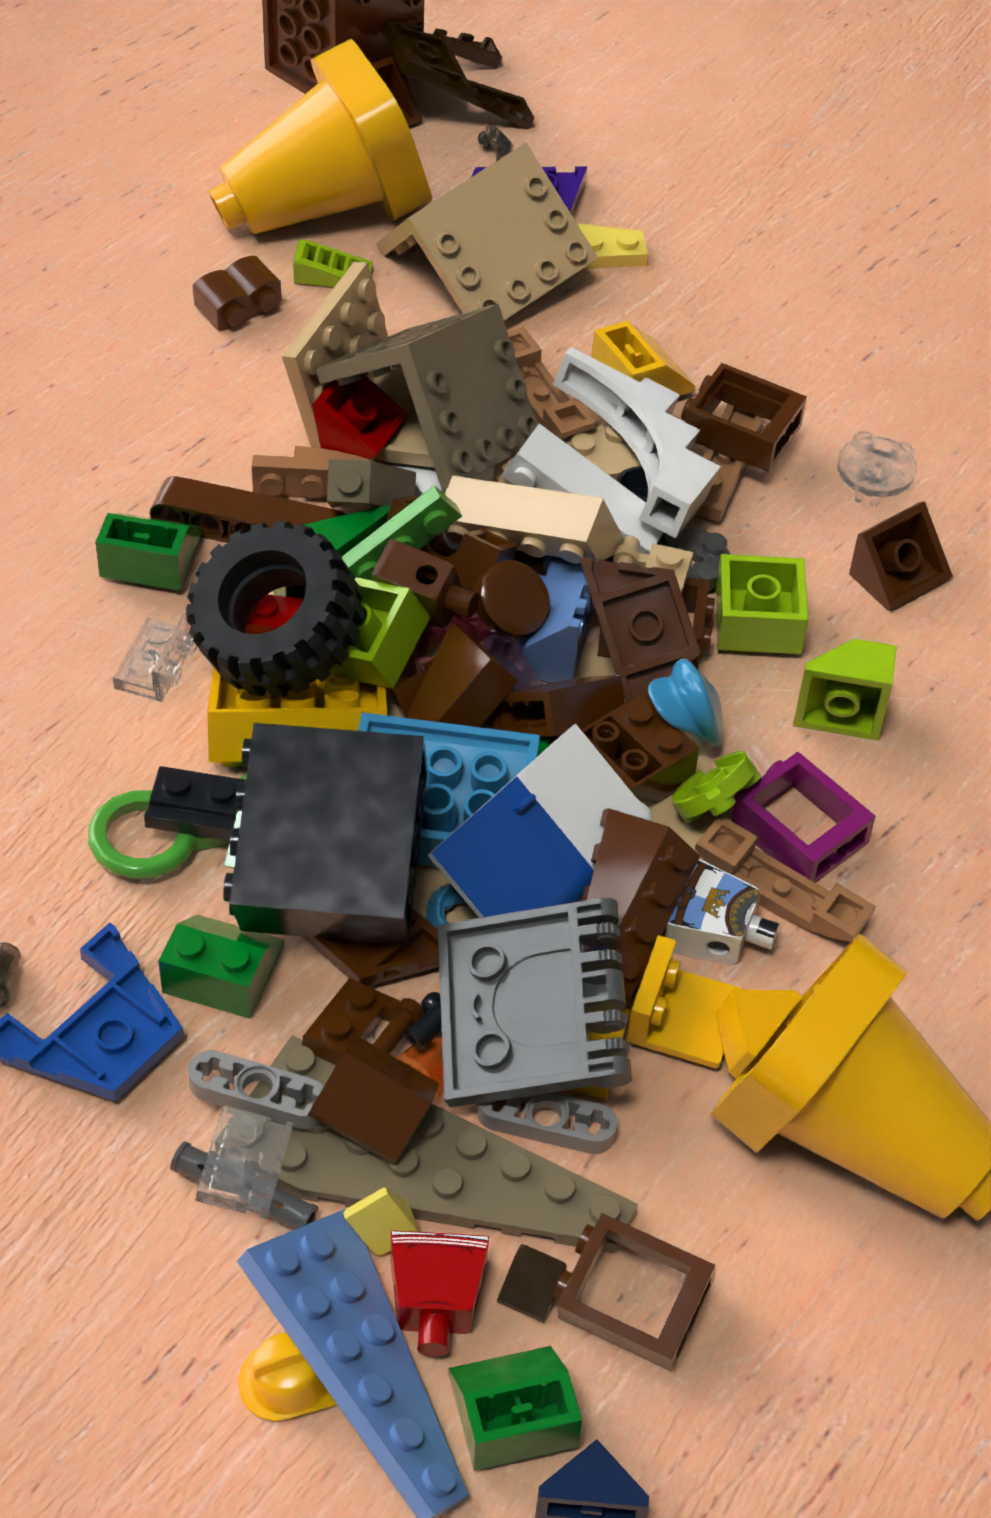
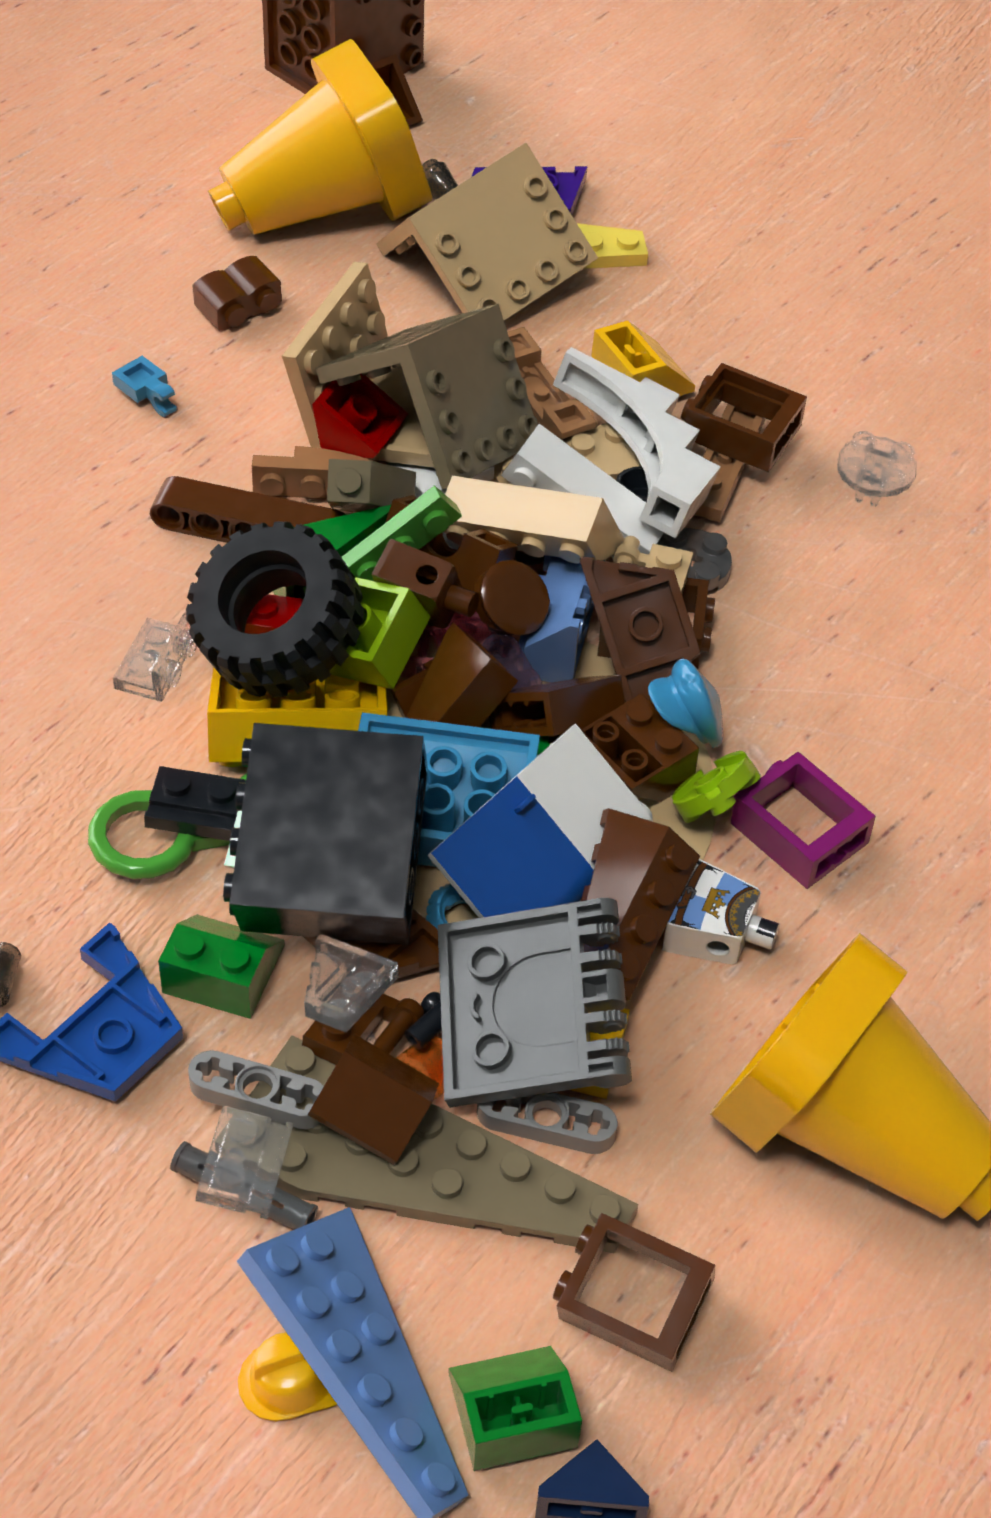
green slope [95,513,202,591] -> none
lime slope [293,239,373,288] -> none
light yellow slope [343,1187,419,1256] -> none
dark brown wing [382,20,534,129] -> none
red torso [390,1230,489,1357] -> none
clear smoke arm [478,126,514,161] -> none
dark brown slope [497,1244,567,1323] -> none
yellow bracket [627,935,742,1068] -> none
medium nougat slope [695,814,876,942] -> none
yellow slope [715,989,803,1078] -> none
lime brick [716,554,808,654] -> none
lime slope [793,639,897,741] -> none
reddish brown slope [849,501,953,610] -> none
none -> dark azure plate [112,355,177,417]
none -> clear wing [304,934,398,1032]
none -> clear smoke cone [422,159,458,200]

